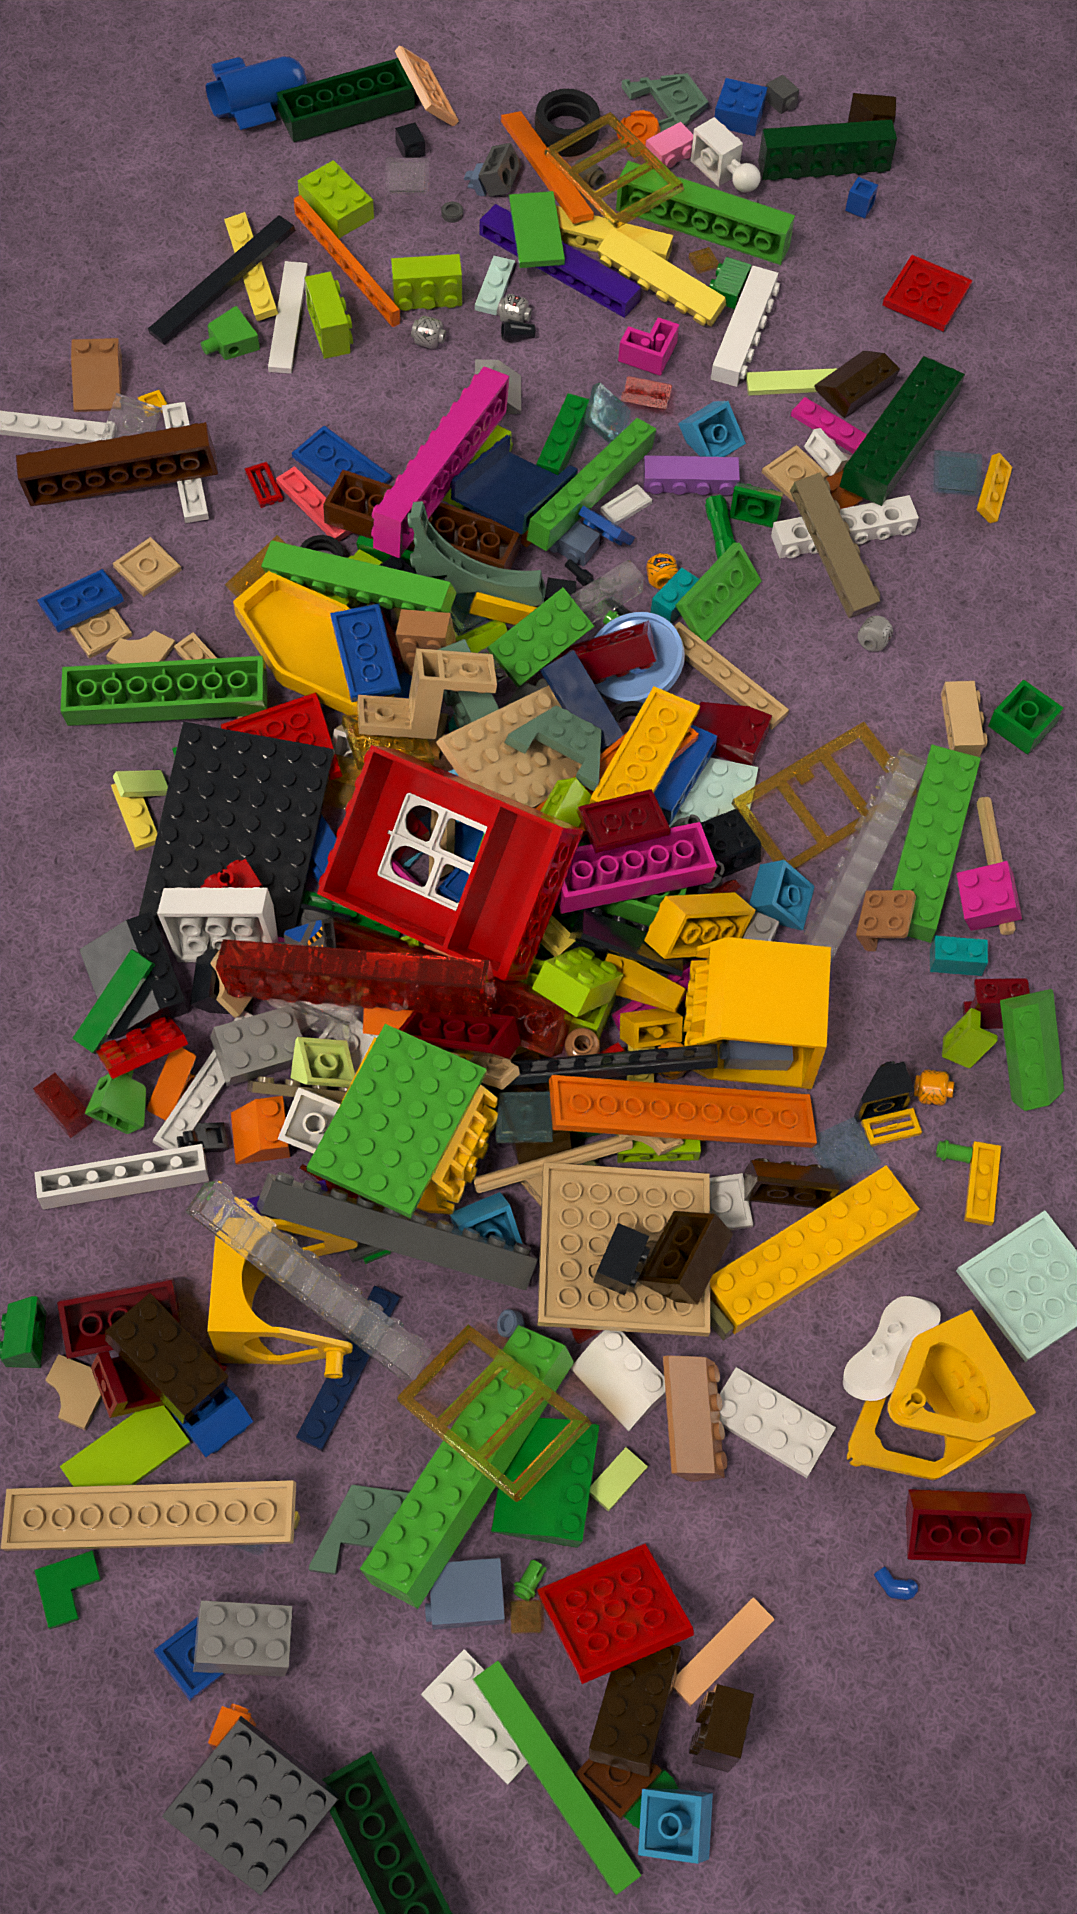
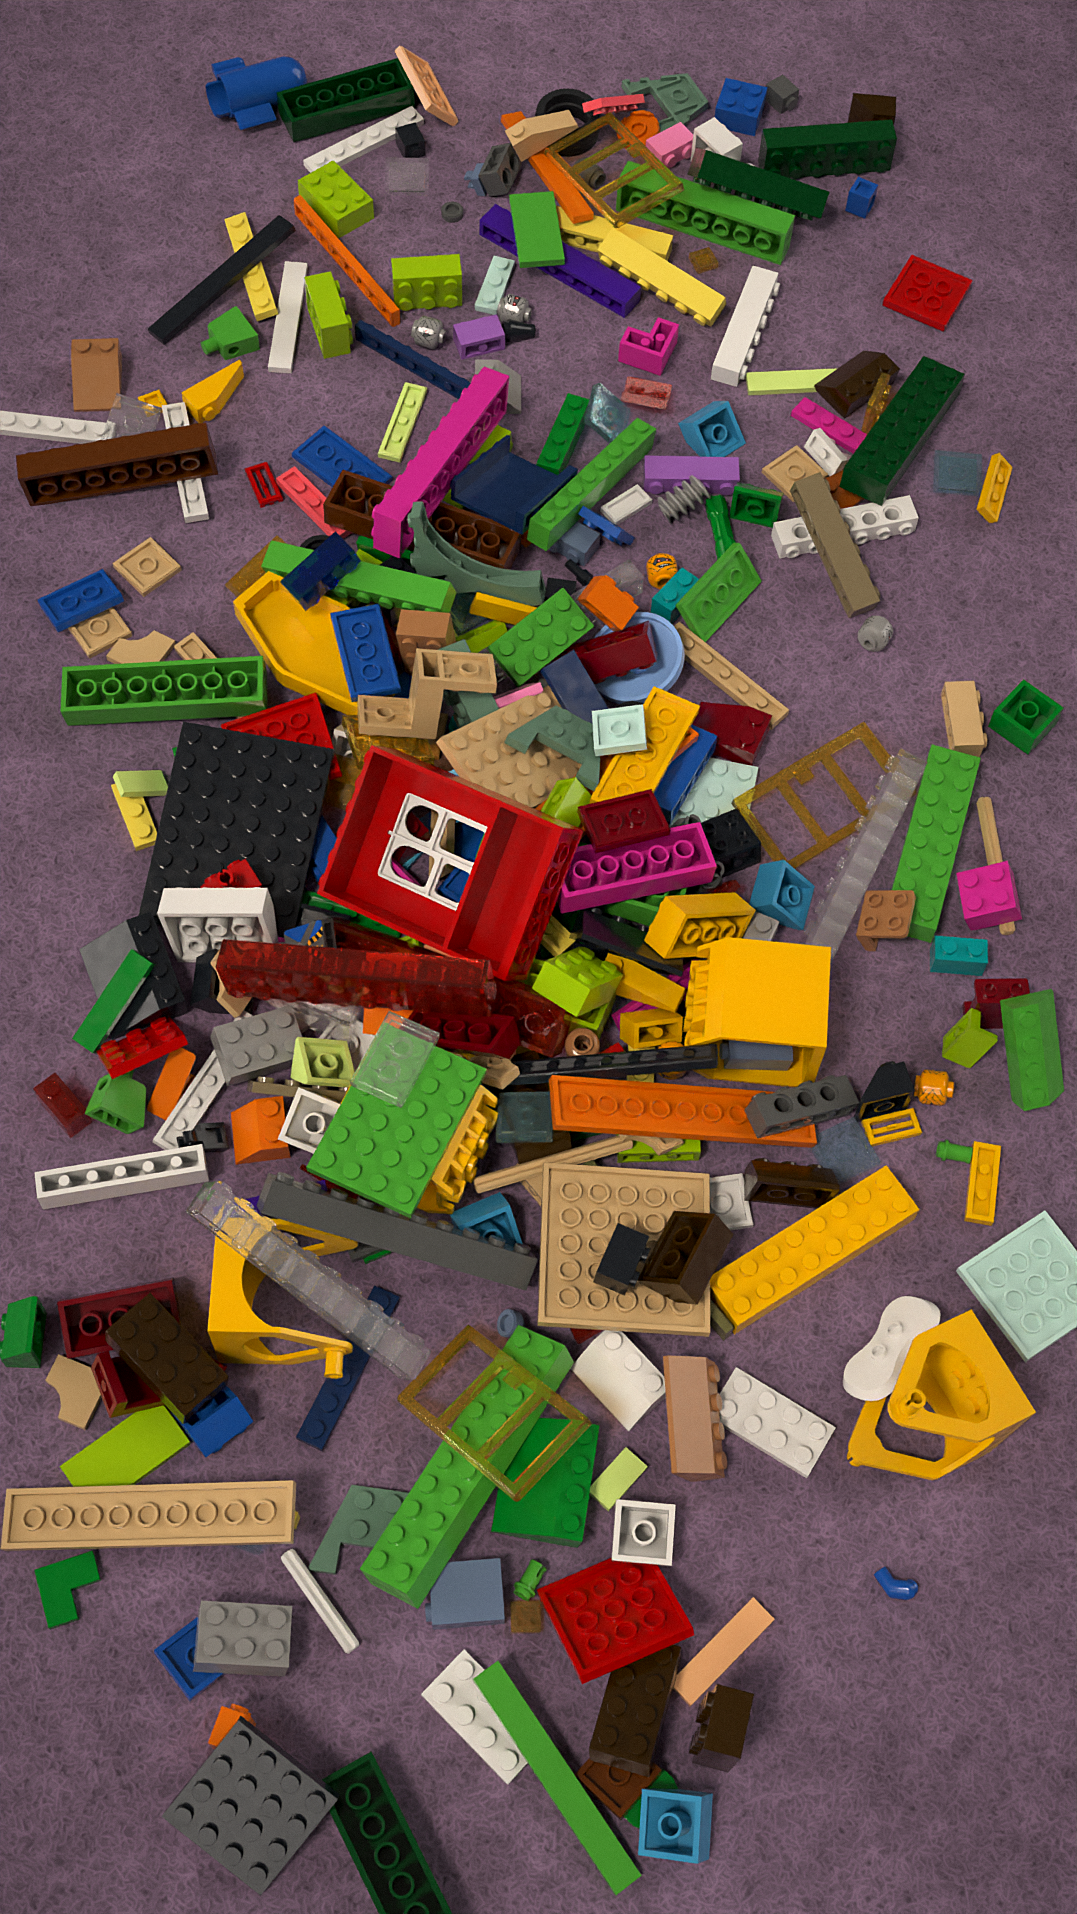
green brick [709,257,752,309] -> none
dark red slope [906,1489,1032,1564] -> none
none -> yellow slope [181,360,244,423]
none -> clear blue brick [280,531,361,611]
none -> white axle [281,1549,359,1654]
none -> white plate [303,106,424,173]
none -> clear tile [350,1011,440,1108]
none -> dark blue plate [355,320,471,399]
none -> yellowish green tile [378,382,427,463]
none -> medium lavender brick [453,314,505,360]
none -> bright pink tile [493,682,543,709]
none -> tan slope [505,110,579,162]
none -> orange brick [577,575,639,631]
none -> coral plate [582,94,645,116]
none -> light aqua plate [592,704,647,756]
none -> white slope [612,1499,676,1566]
none -> light grey piece [657,475,711,525]
none -> dark green brick [687,148,830,221]
none -> dark grey brick [744,1075,859,1139]
none -> clear yellow plate [861,372,892,434]

